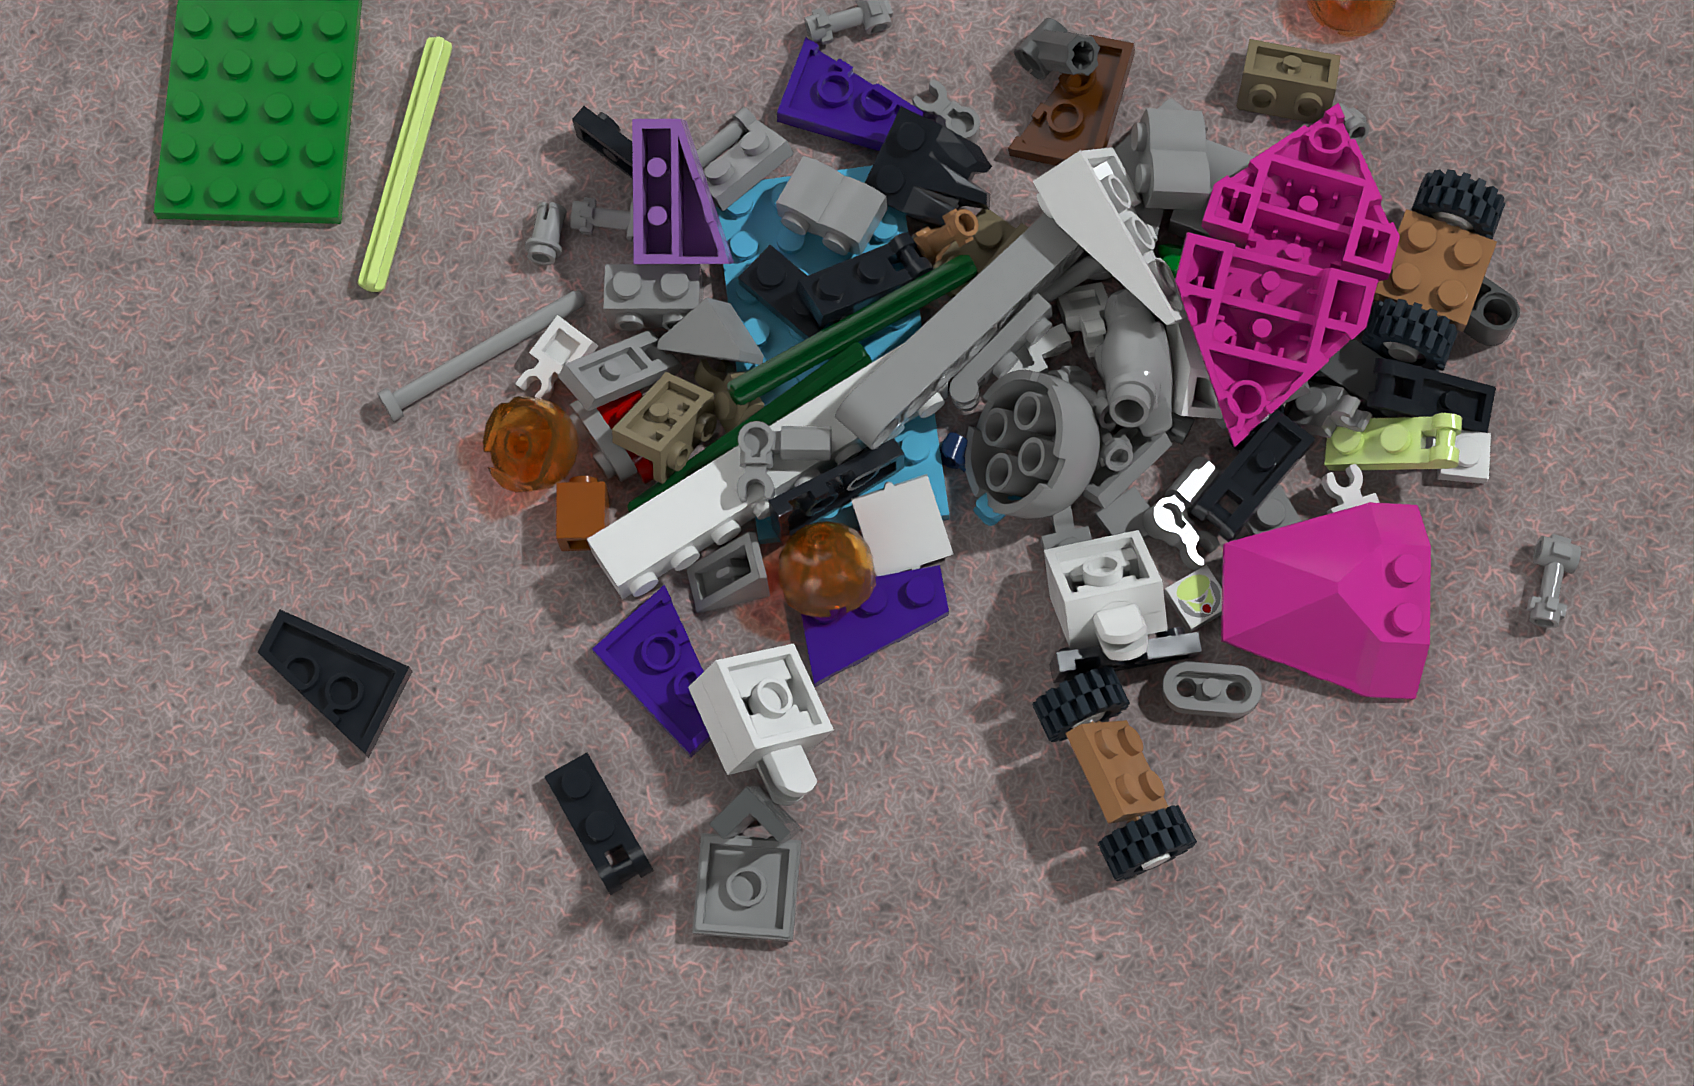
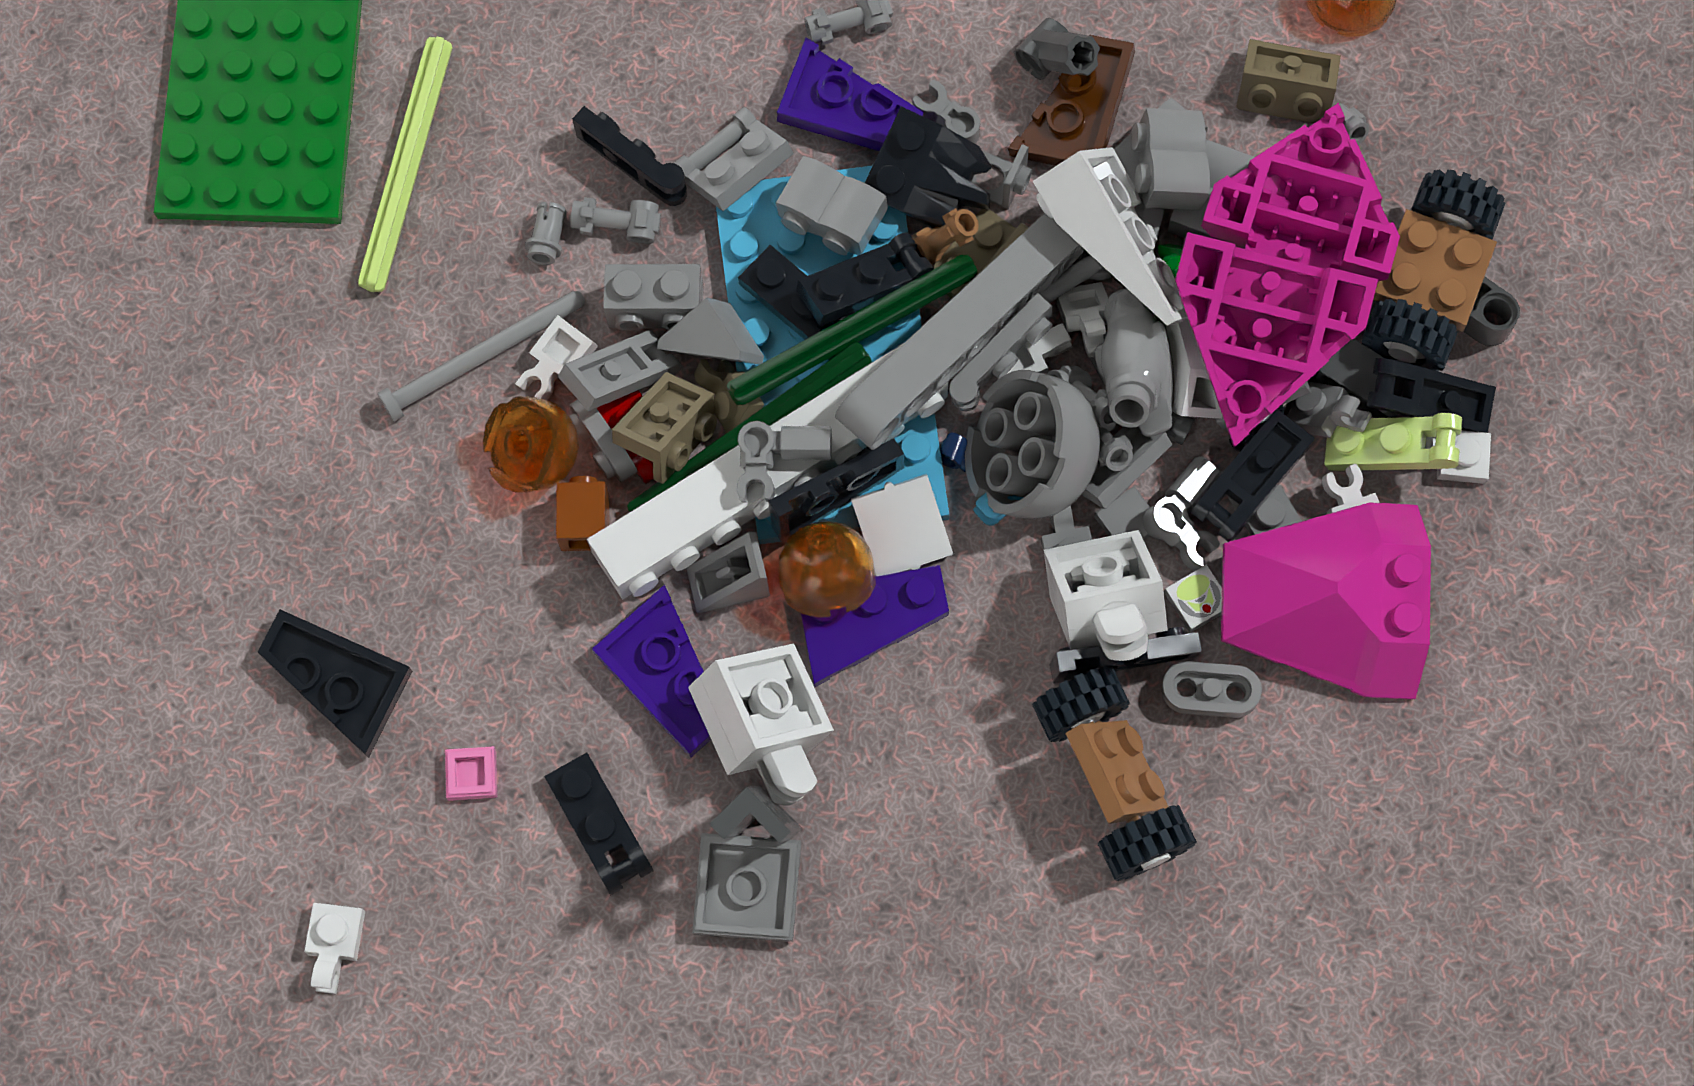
medium lavender wedge [632,119,734,264] -> none
light grey bar [1526,534,1581,628] -> none
none -> white plate [304,903,365,994]
none -> bright pink tile [445,746,497,801]
none -> light grey bracket [972,144,1033,210]

